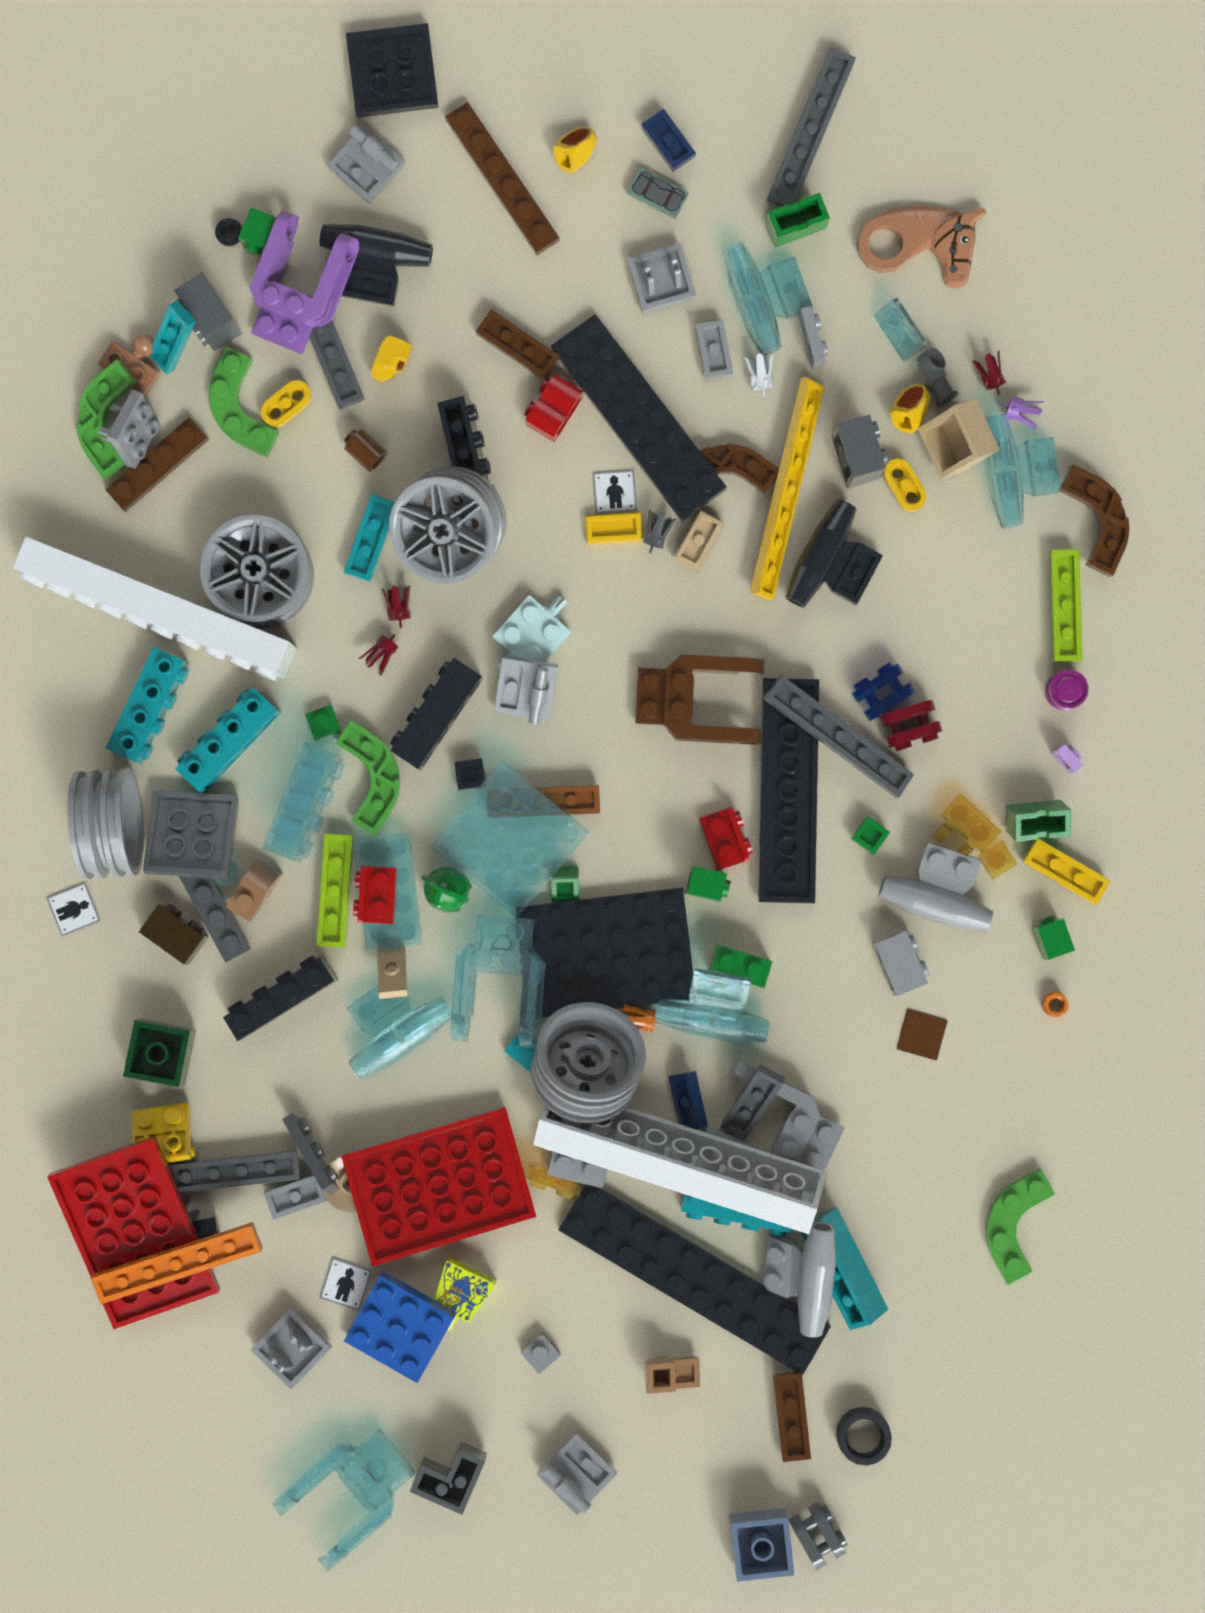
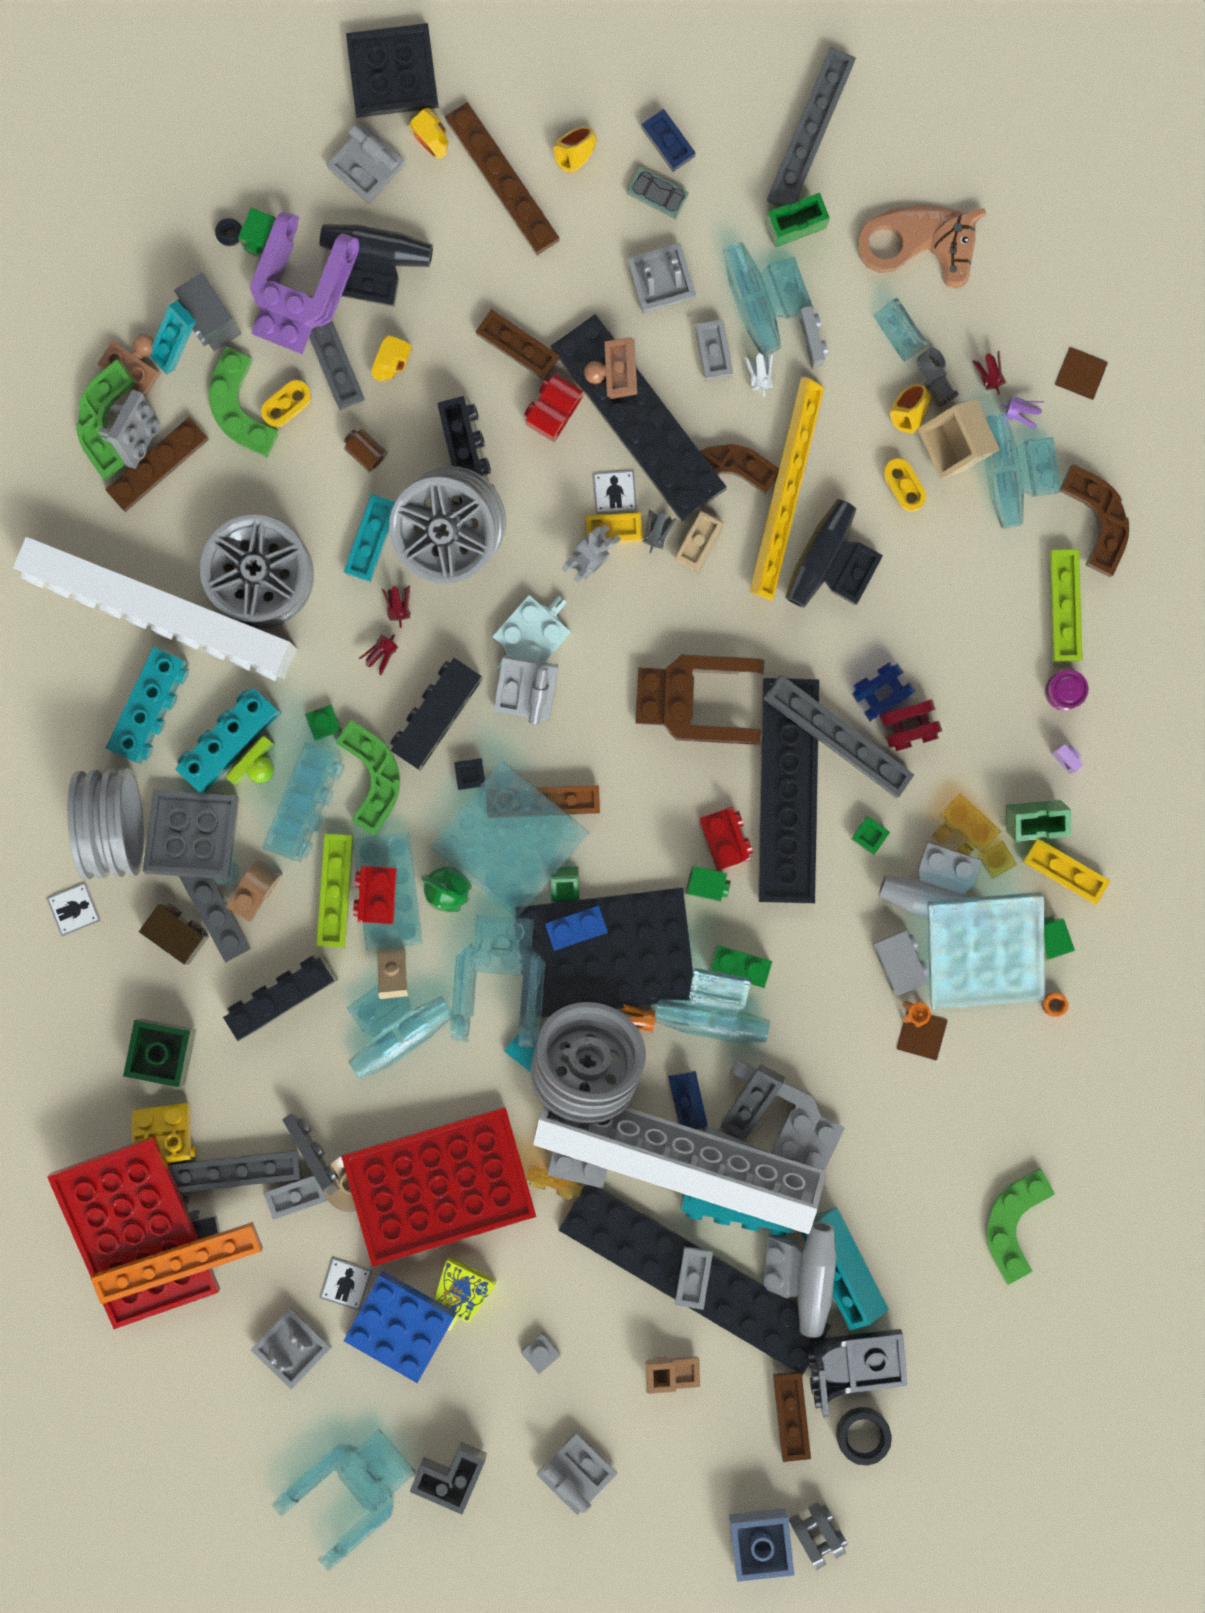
dark grey brick [831,414,888,489] -> none
none -> lime tile [226,736,275,786]
none -> yellow rock [408,108,449,159]
none -> blue plate [545,906,608,951]
none -> light grey pin [562,525,621,583]
none -> nougat plate [584,337,637,399]
none -> light grey plate [675,1246,713,1310]
none -> bracket [807,1329,908,1417]
none -> orange piece [901,998,931,1027]
none -> clear light blue plate [927,892,1044,1009]
none -> reddish brown sticker [1055,347,1108,400]

